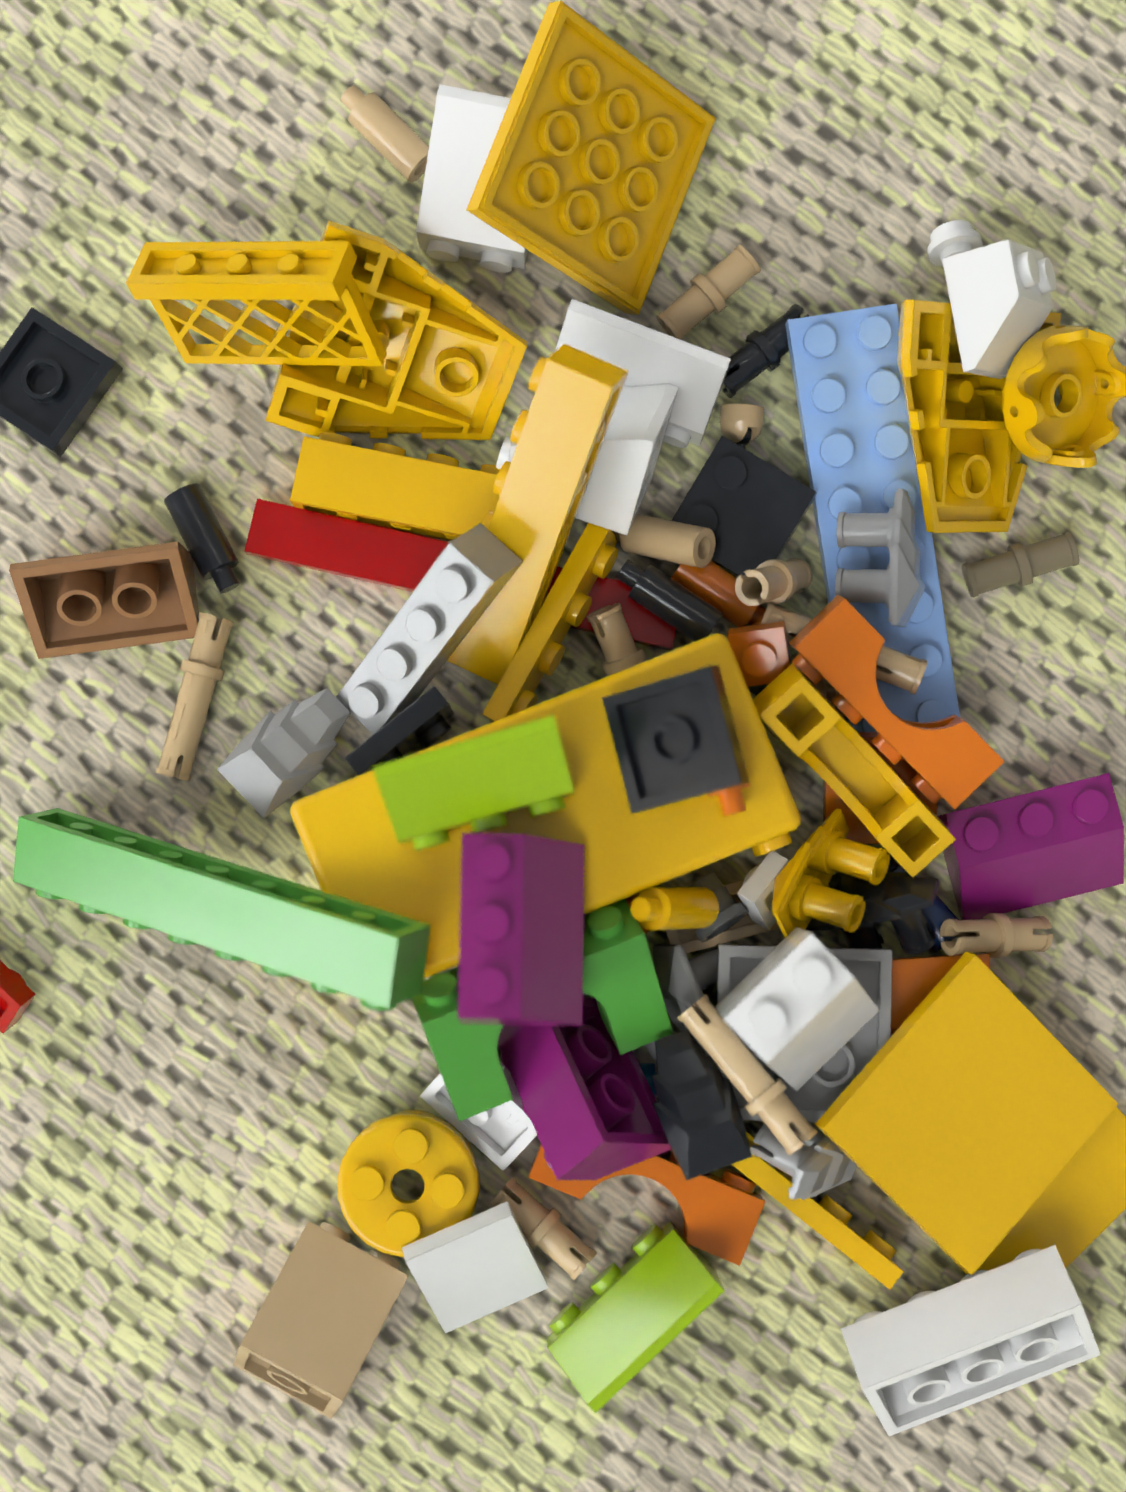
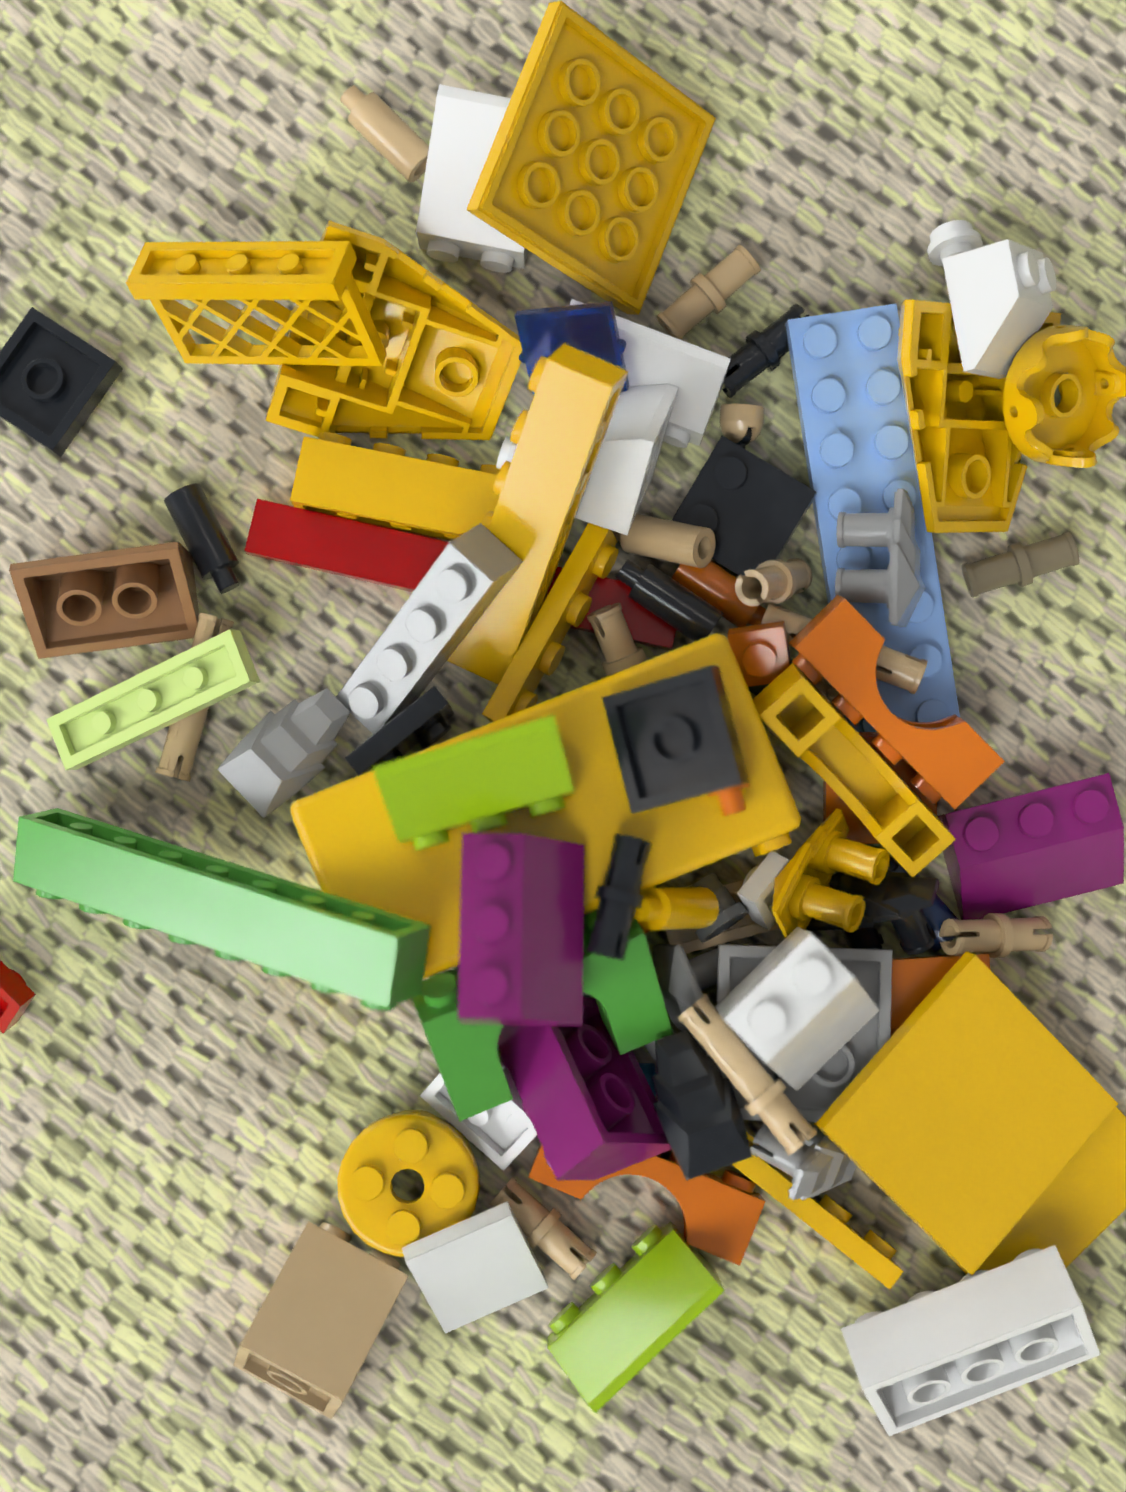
none -> yellowish green plate [46,629,260,770]
none -> clear blue piece [514,301,629,397]
none -> black pin [587,834,652,961]

